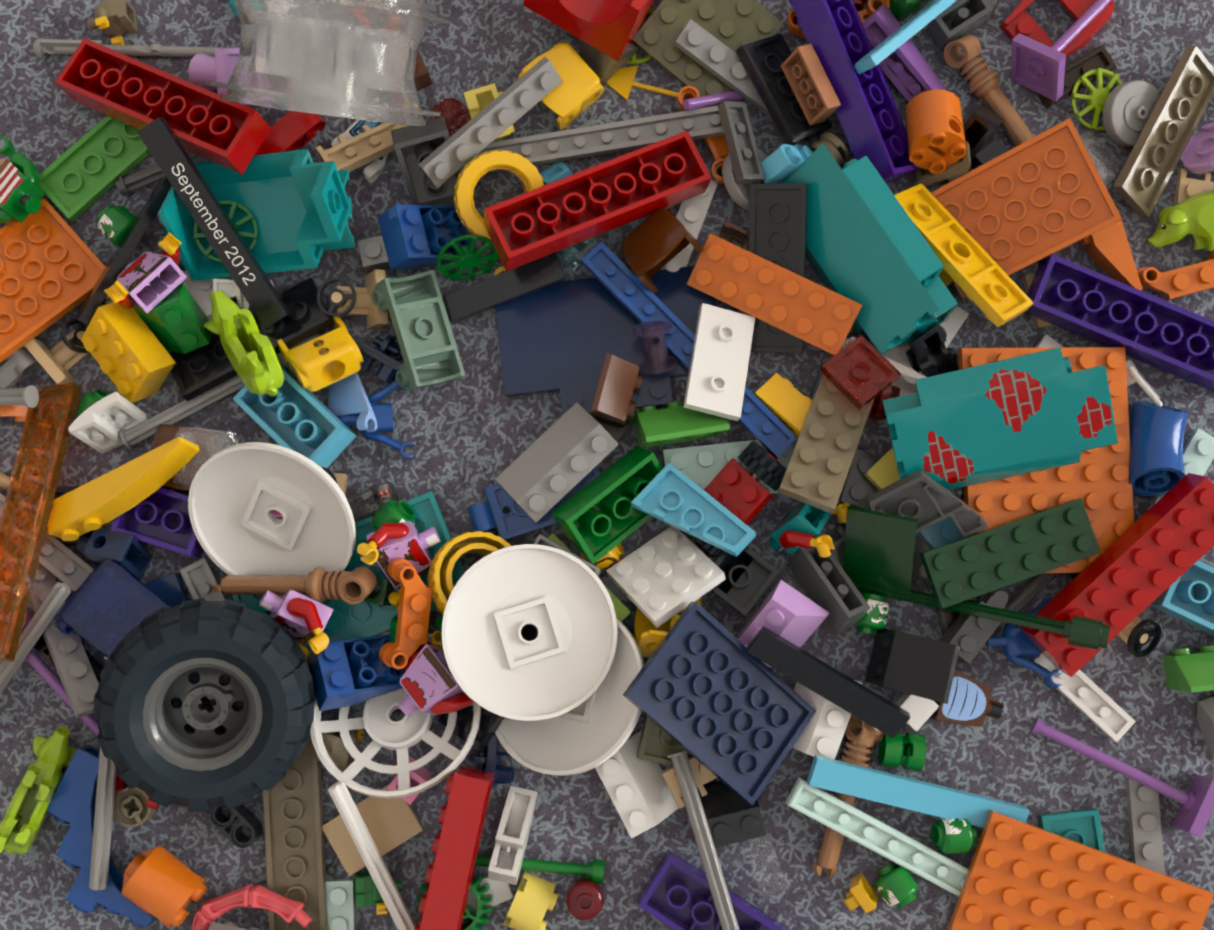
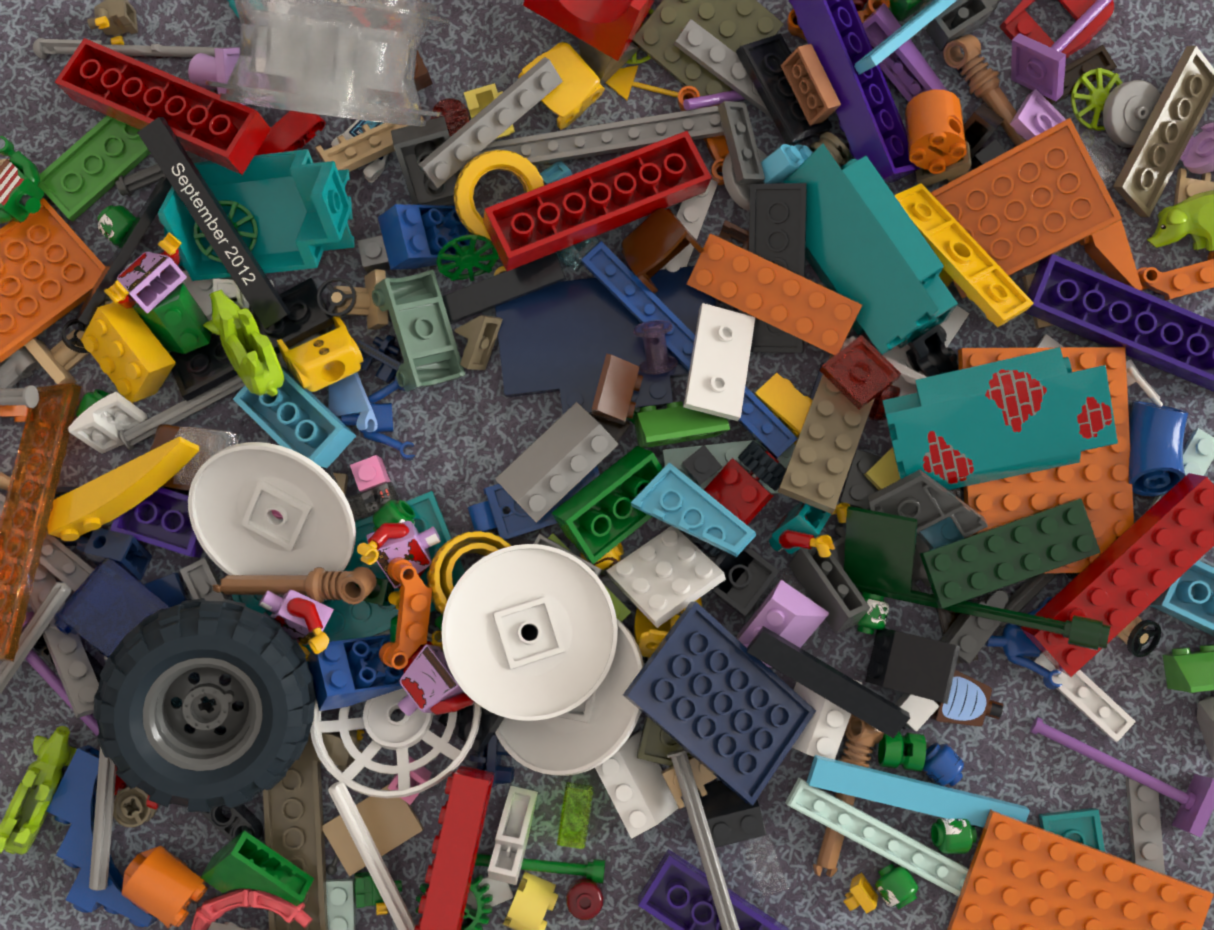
none -> green arch [200,830,314,906]
none -> bright pink brick [350,455,391,493]
none -> dark tan slope [454,315,503,370]
none -> clear neon green brick [557,782,594,849]
none -> black brick [681,445,722,486]
none -> blue head [923,743,964,786]
none -> lavender plate [1010,89,1066,141]

